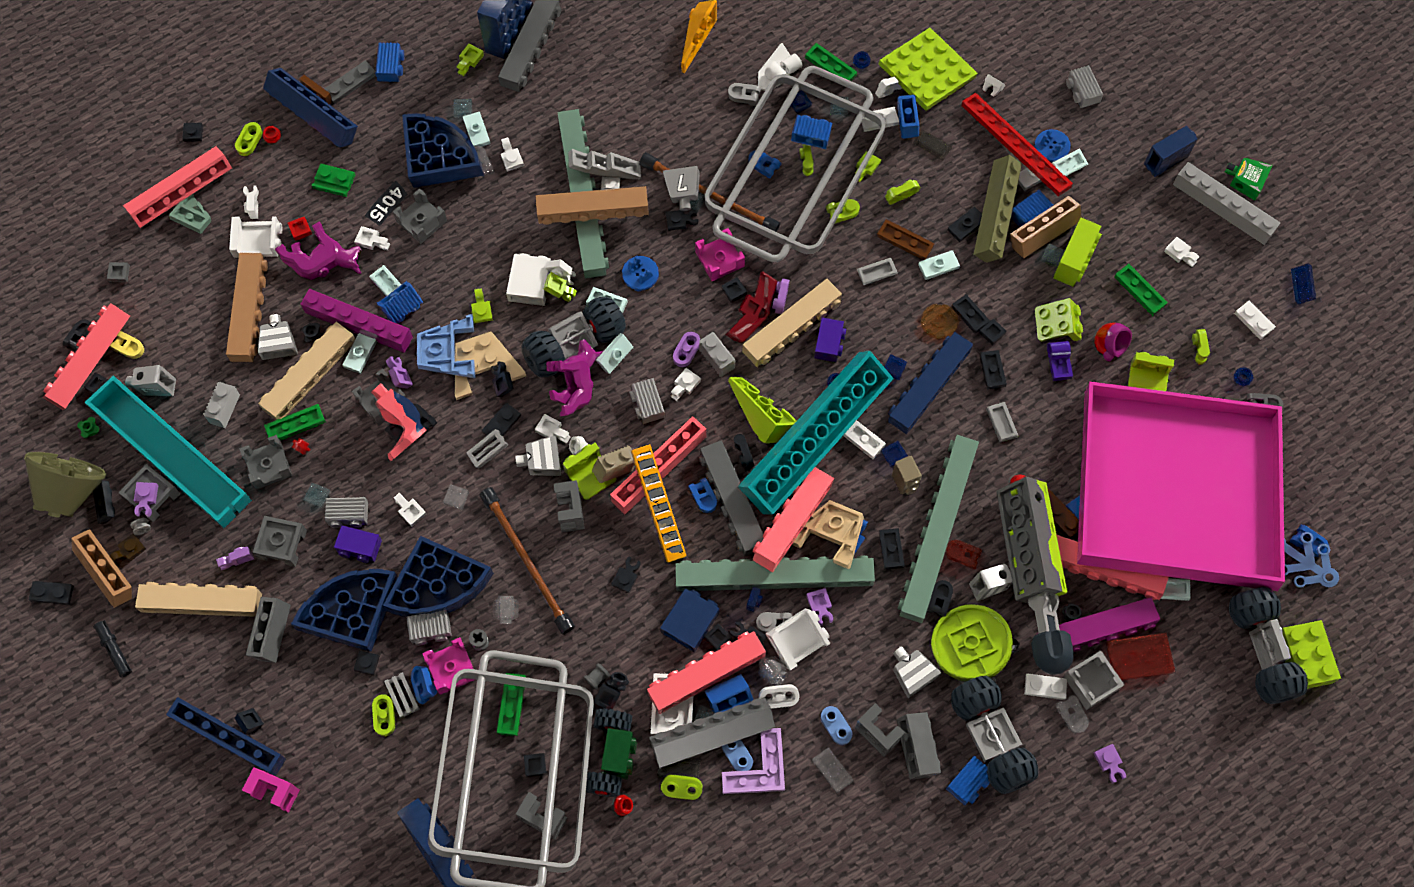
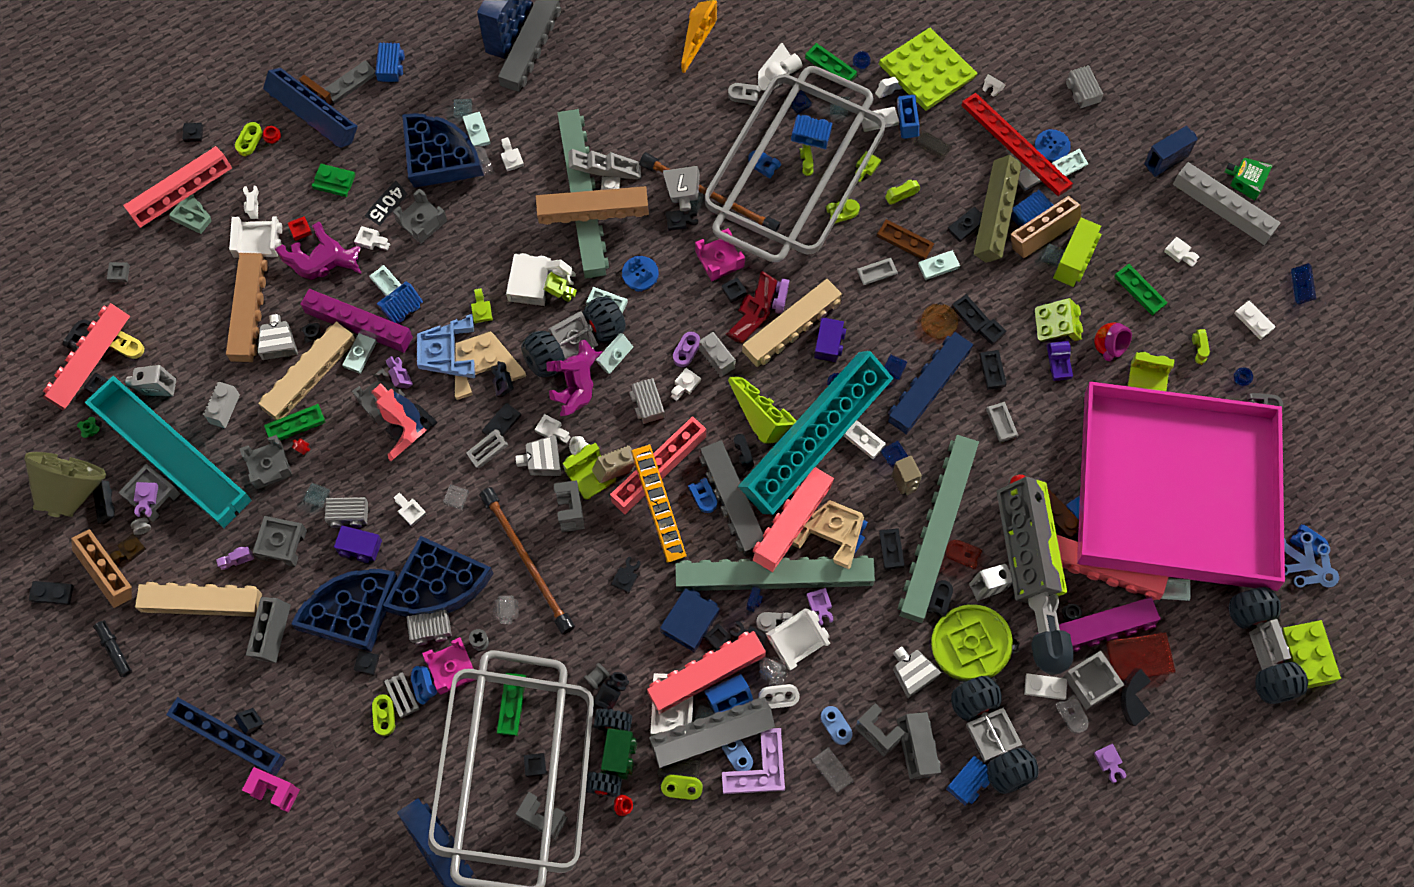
lime plate [457,44,484,76] -> none
none -> black brick [1120,668,1151,726]

